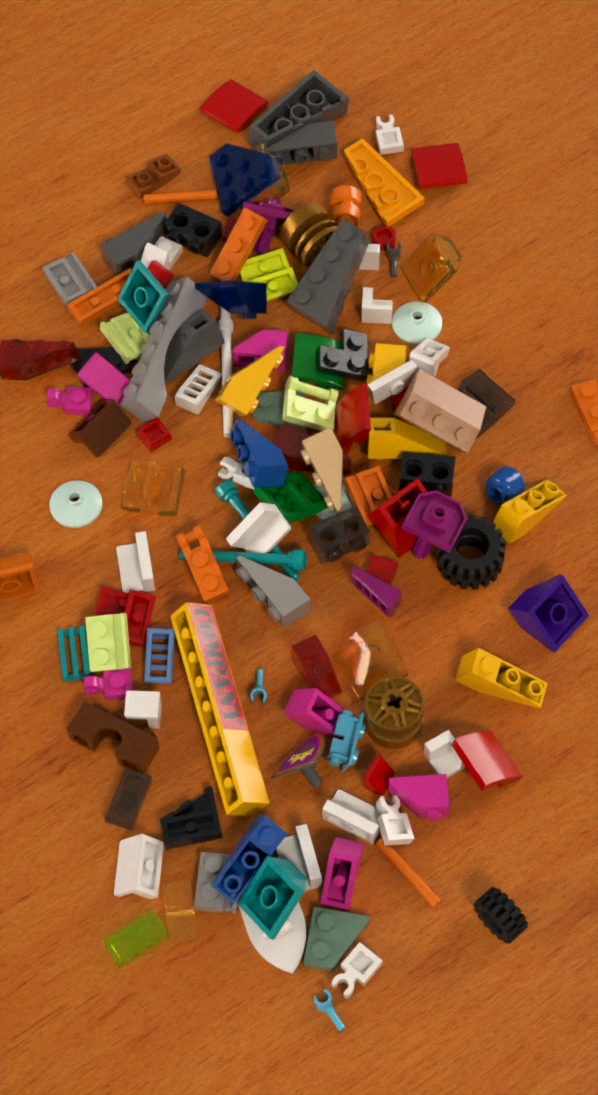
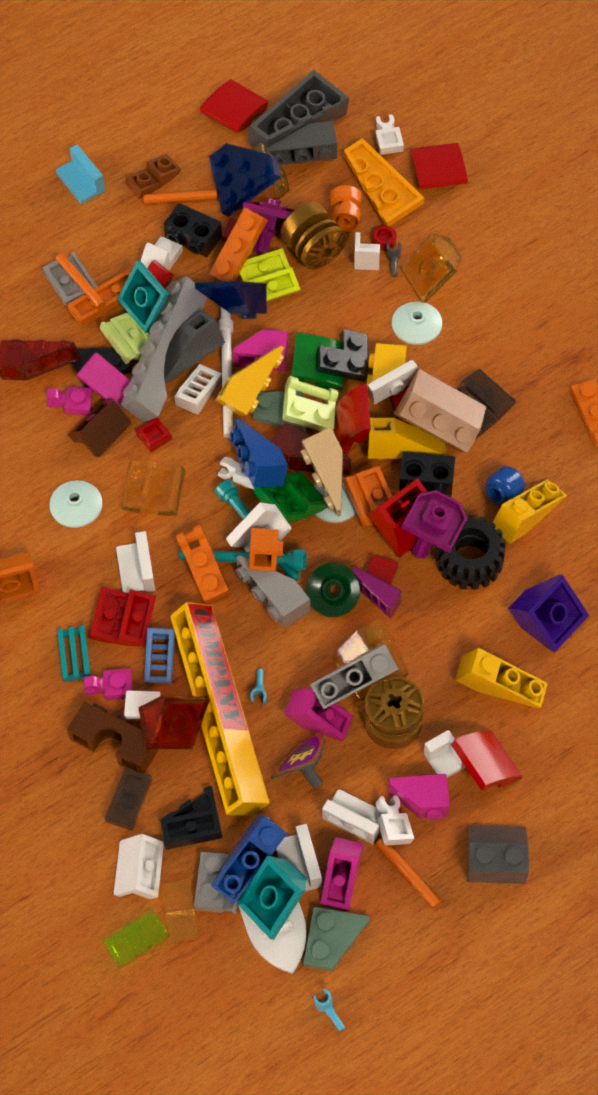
yellowish green plate [85,613,131,672] -> none
dark grey slope [101,211,166,276] -> none
dark grey wedge [286,218,370,335] -> none
clear red slope [291,635,342,698] -> none
clear smoke brick [307,506,370,564] -> none
medium azure hinge [327,710,366,772] -> none
white plate [332,942,383,999] -> none
white panel [361,287,393,324] -> none
red slope [364,754,395,796] -> none
white slope [410,338,450,377] -> none
black tyre [473,887,528,944] -> none
none -> orange bar [55,253,106,309]
none -> medium azure panel [56,144,105,204]
none -> clear red slope [138,695,210,749]
none -> orange brick [249,528,283,572]
none -> dark green dish [306,563,360,617]
none -> light grey slope [310,643,398,709]
none -> dark grey slope [468,825,529,884]

